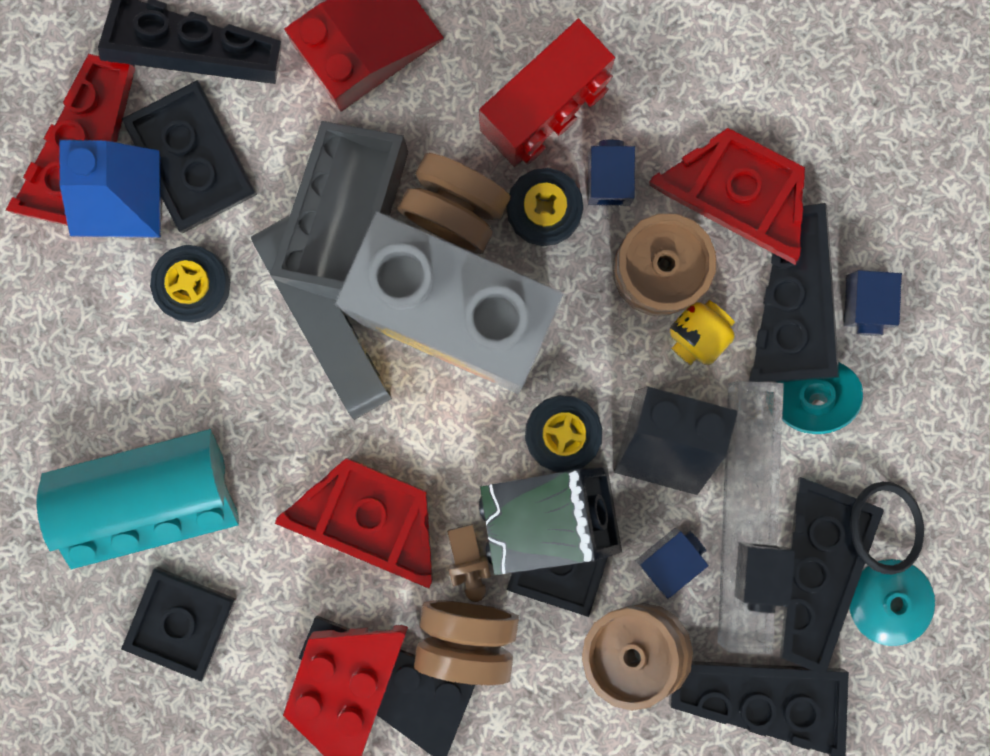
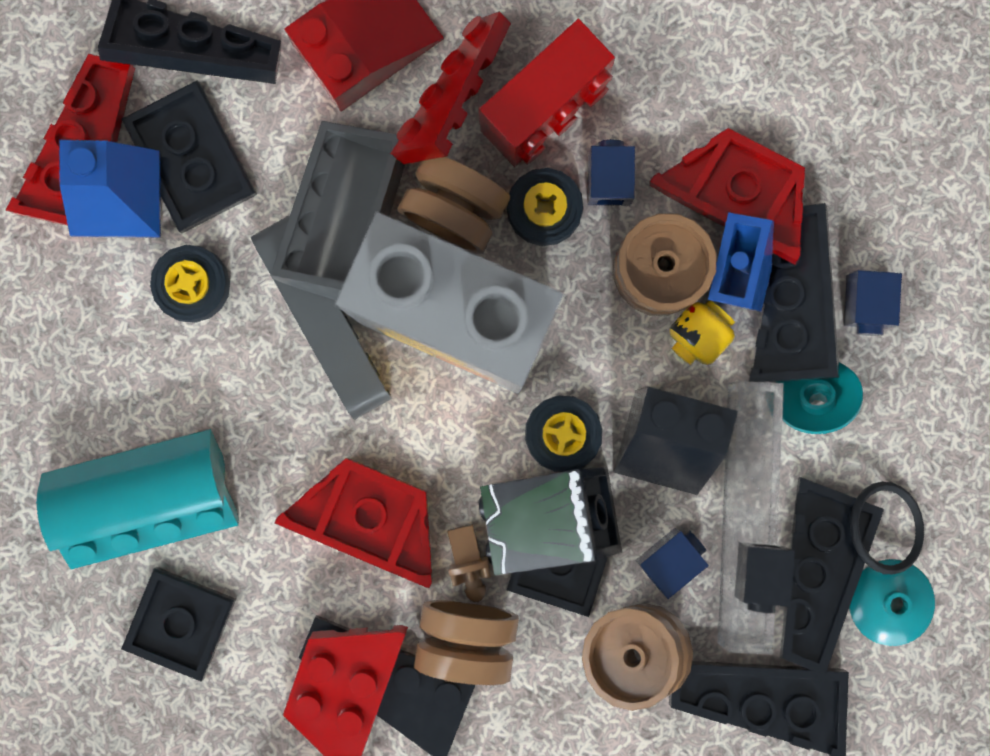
none -> red wing [390,11,511,164]
none -> blue slope [708,212,774,312]

